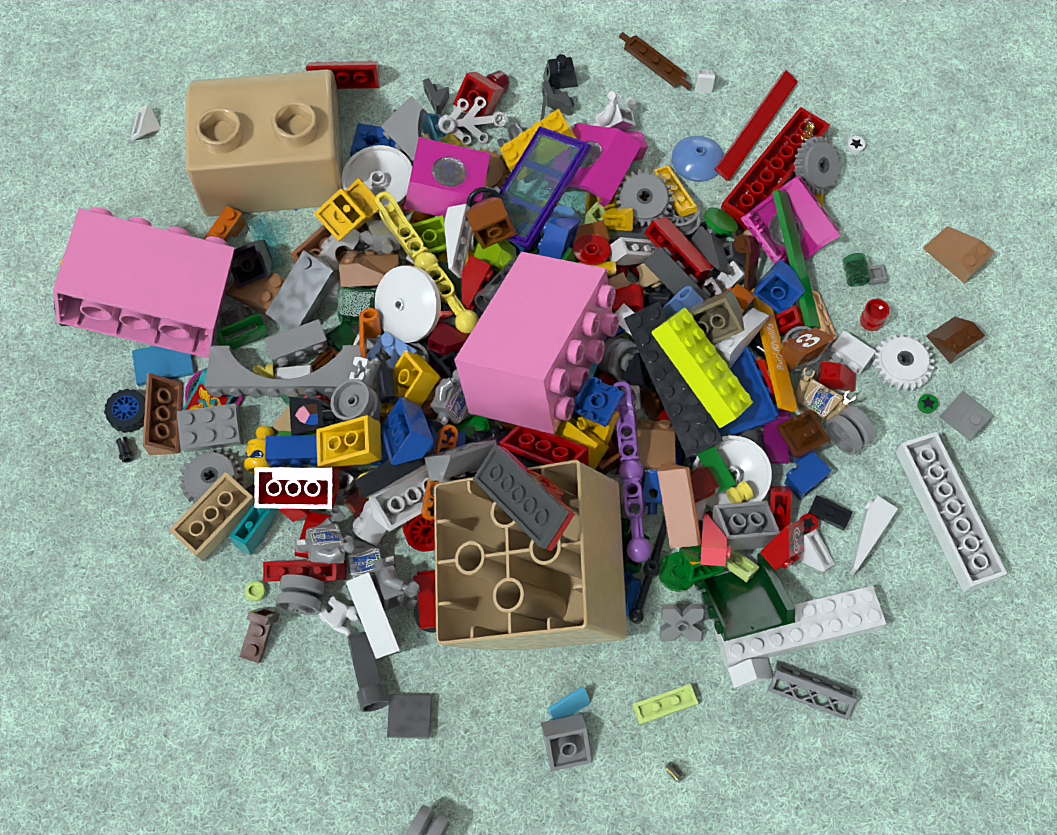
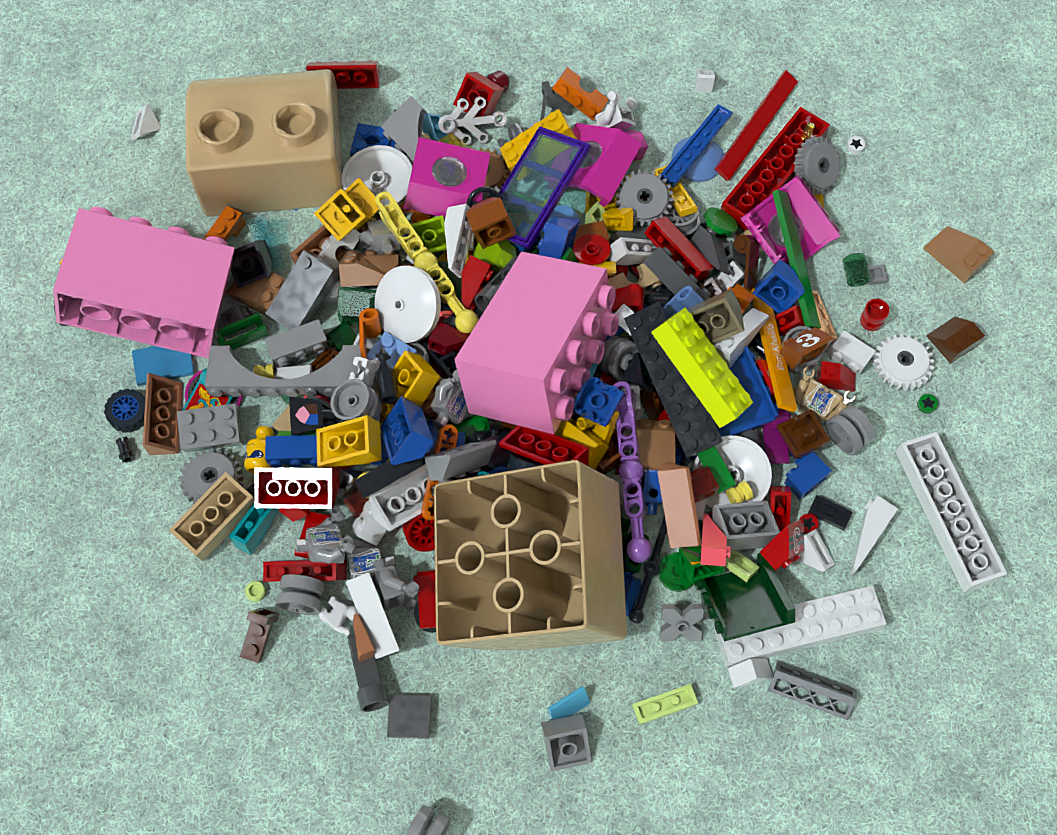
dark grey slope [423,78,449,115] -> none
dark grey piece [473,444,575,551] -> none
black torso [543,54,578,90] -> none
reddish brown plate [619,32,693,91] -> none
clear smoke tile [664,762,685,783] -> none
light grey slope [940,391,993,441] -> none
none -> nougat slope [353,614,375,662]
none -> orange arch [552,67,609,121]
none -> blue tile [660,104,733,188]

